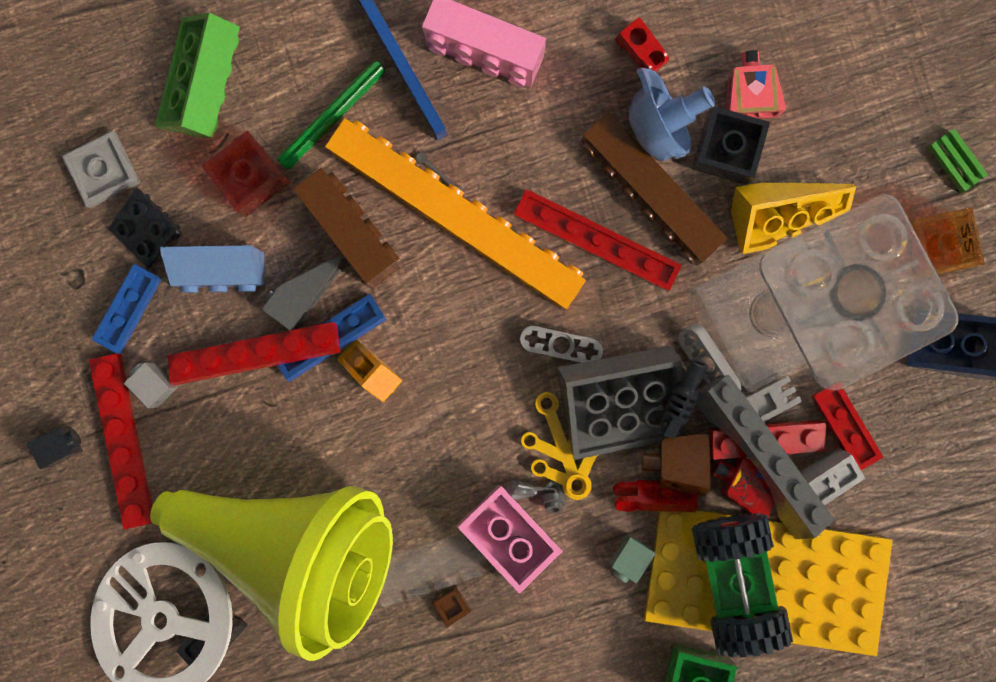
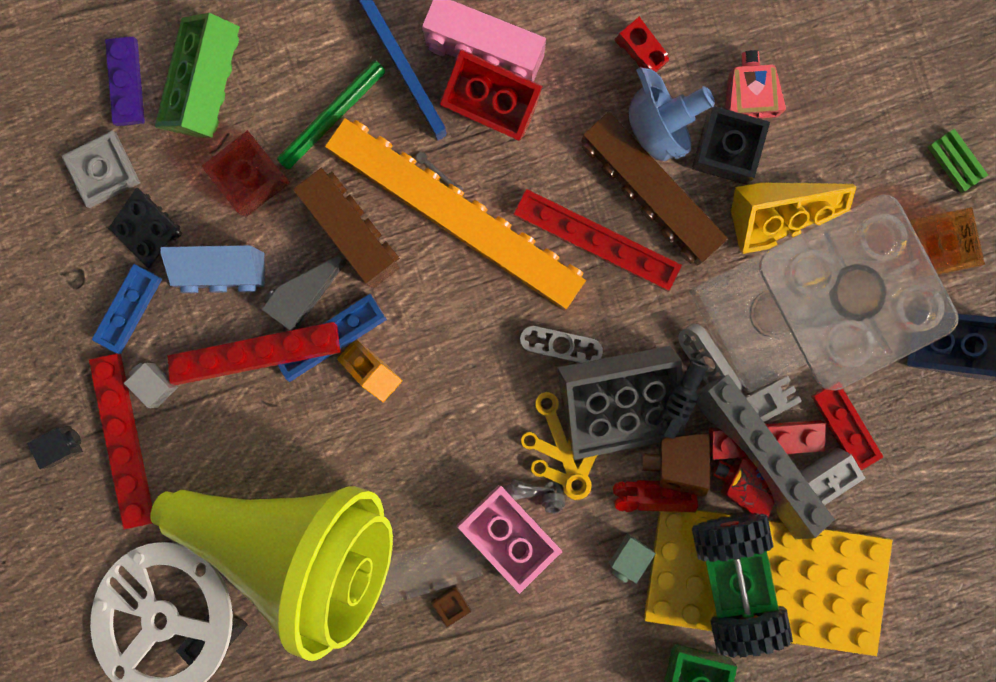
none -> dark purple plate [105,36,145,126]
none -> red slope [440,49,543,141]

